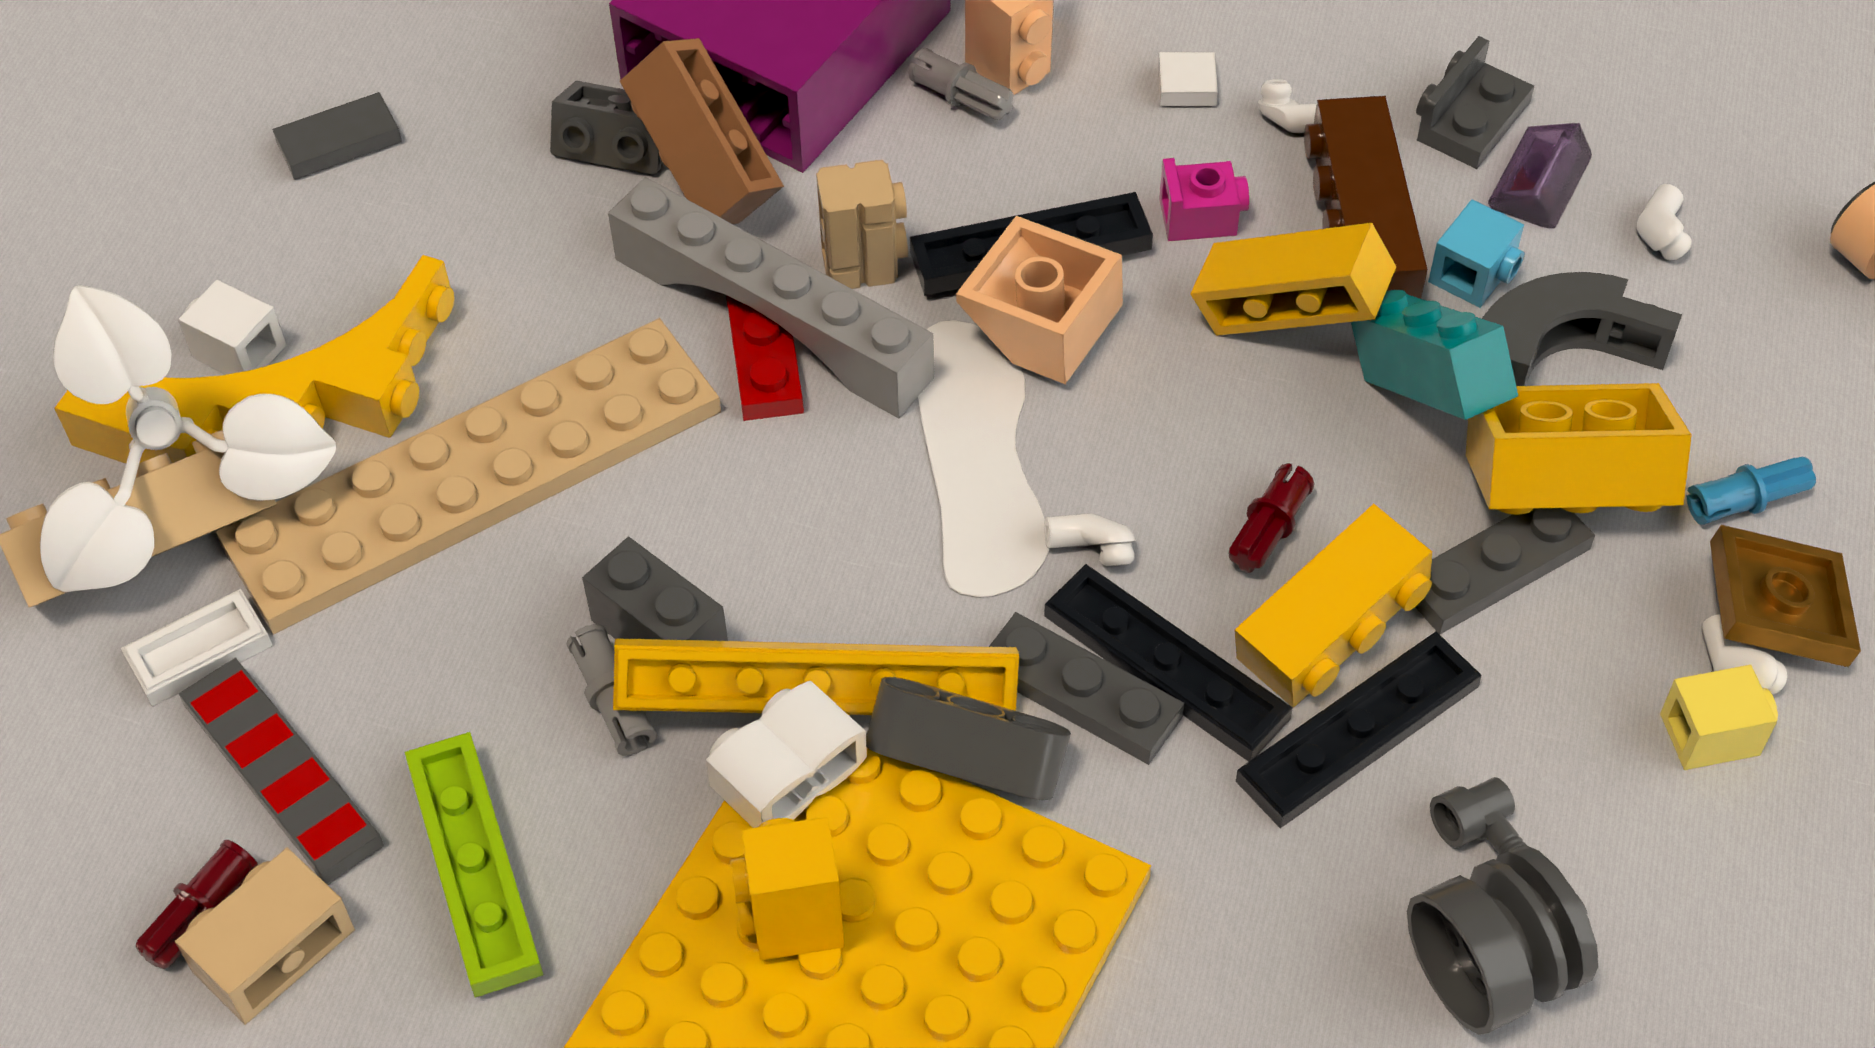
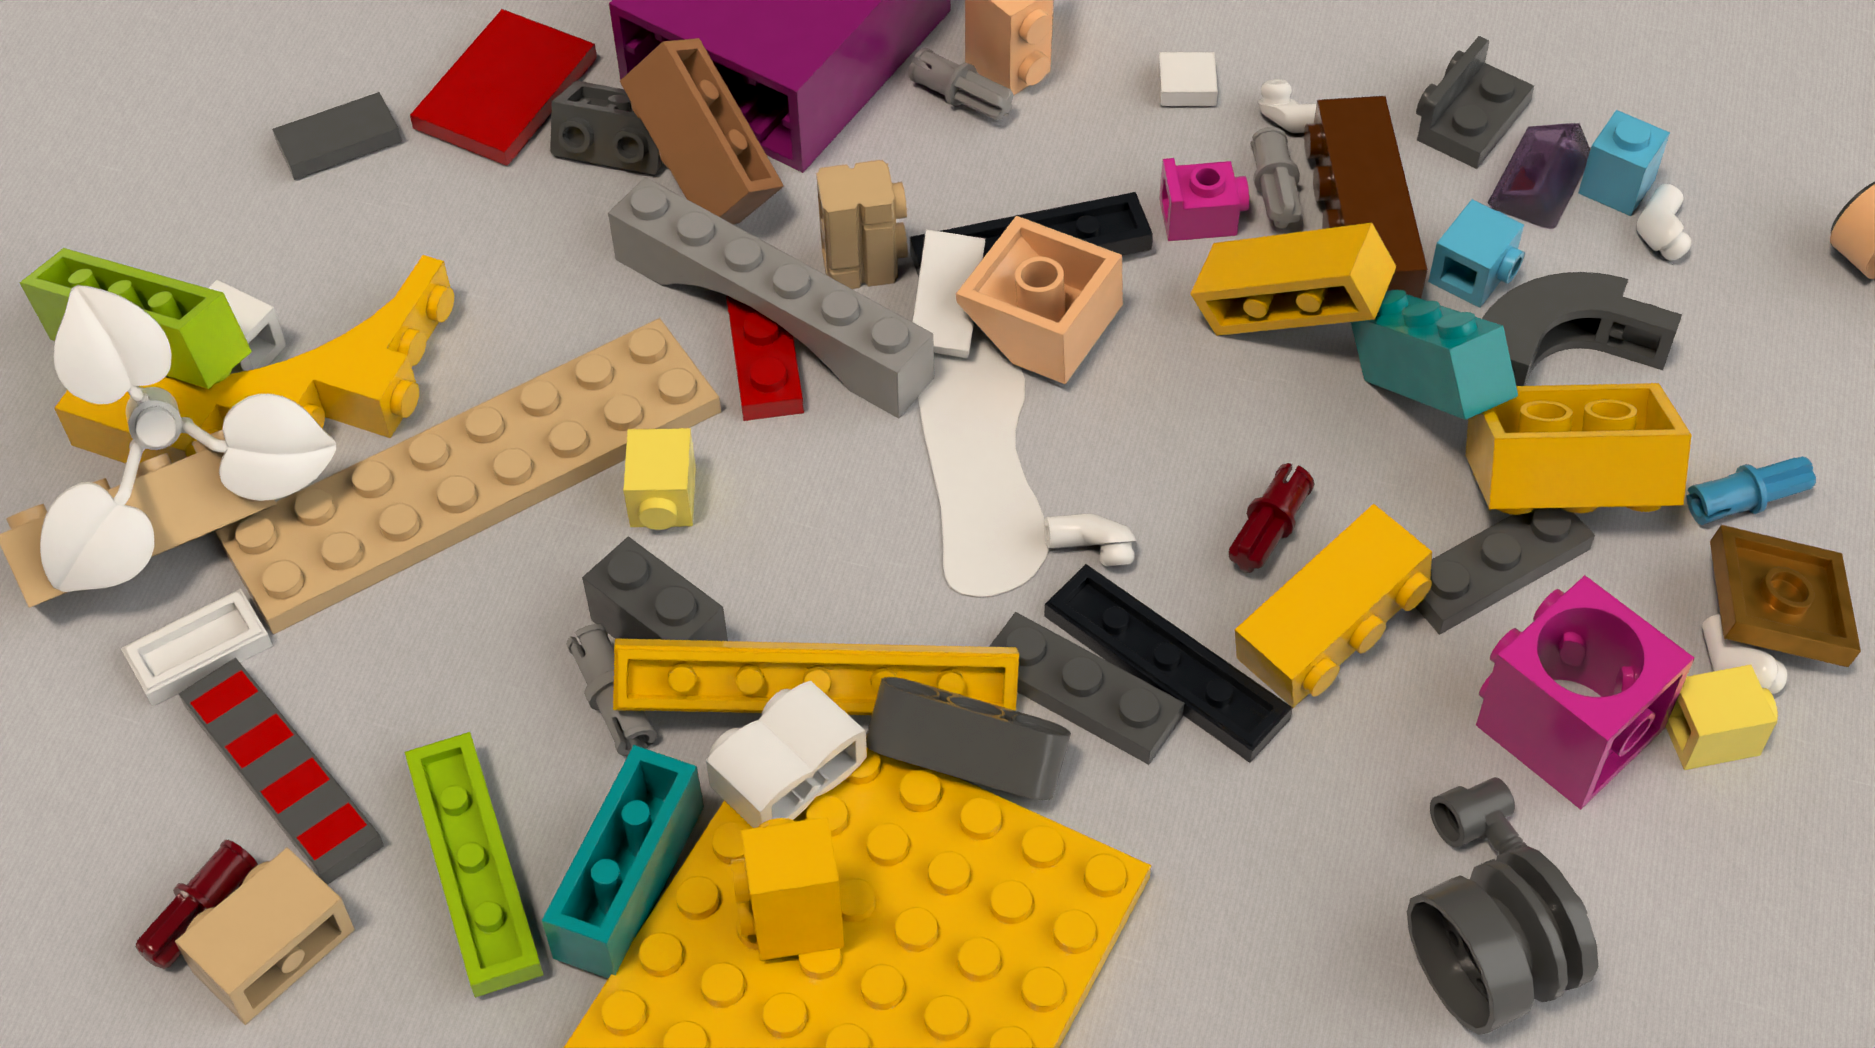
black tile [1236,631,1482,829] -> none
none -> lime brick [19,248,252,389]
none -> red tile [410,9,597,166]
none -> teal brick [541,745,704,979]
none -> light yellow brick [623,428,696,530]
none -> white tile [912,229,985,358]
none -> light grey axle [1250,127,1302,228]
none -> dark pink brick [1476,575,1695,810]
none -> medium azure brick [1578,110,1670,216]

